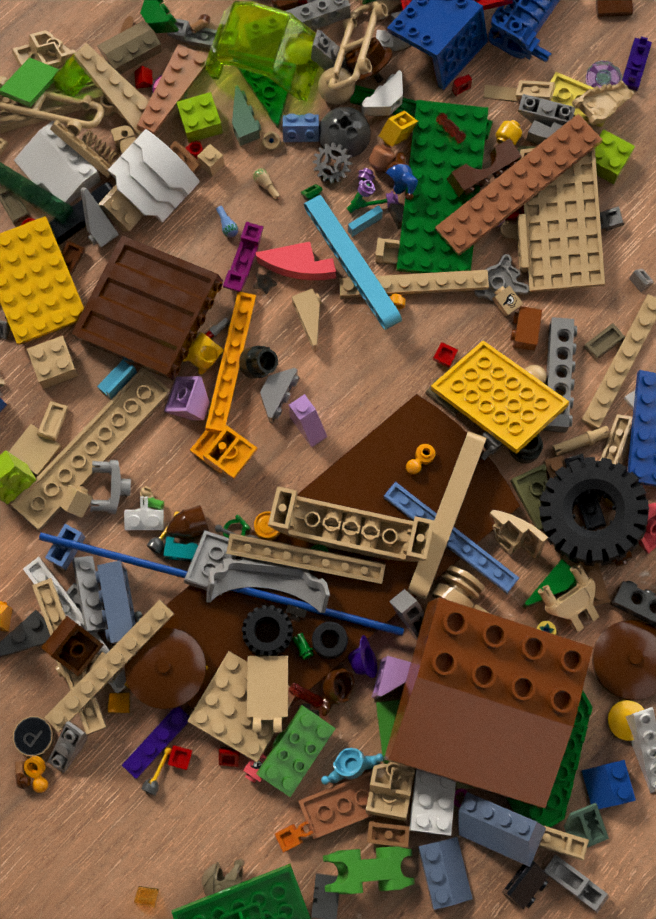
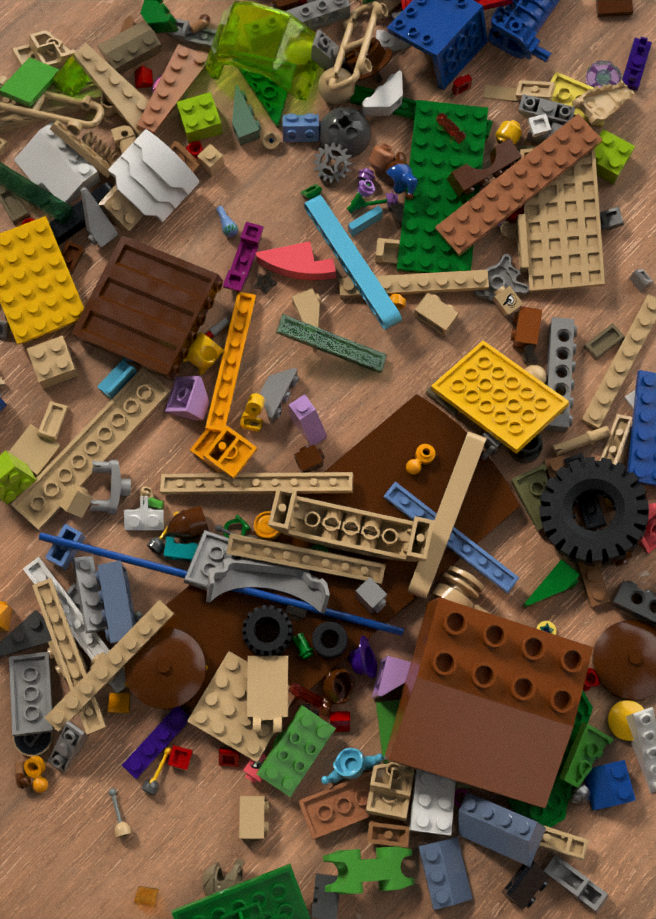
reddish brown slope [41,616,104,676] -> none
pearl dark grey piece [239,346,279,379] -> none
tan piece [253,168,280,200] -> none
orange plate [275,821,313,853] -> none
yellow brick [378,111,418,147] -> none
light grey slope [389,589,425,640] -> none
red plate [433,342,458,368] -> none
tan slope [490,510,548,559] -> none
tan connector [538,563,600,632] -> none
sand green slope [564,803,609,848] -> none
none -> light grey plate [9,652,54,737]
none -> hinge [108,788,132,839]
none -> tan plate [160,472,353,495]
none -> tan brick [239,796,269,839]
none -> yellow leg [240,393,265,432]
none -> clear green plate [276,314,387,373]
none -> reddish brown brick [294,444,325,473]
none -> red slope [330,711,350,732]
none -> light grey brick [355,577,387,614]
none -> tan brick [414,293,459,337]
none -> clear smoke plate [521,344,538,367]
none -> white plate [528,114,551,137]
none -> bright green wing [559,722,614,788]
none -> flat silver plate [570,784,591,804]
none -> red plate [583,668,600,691]

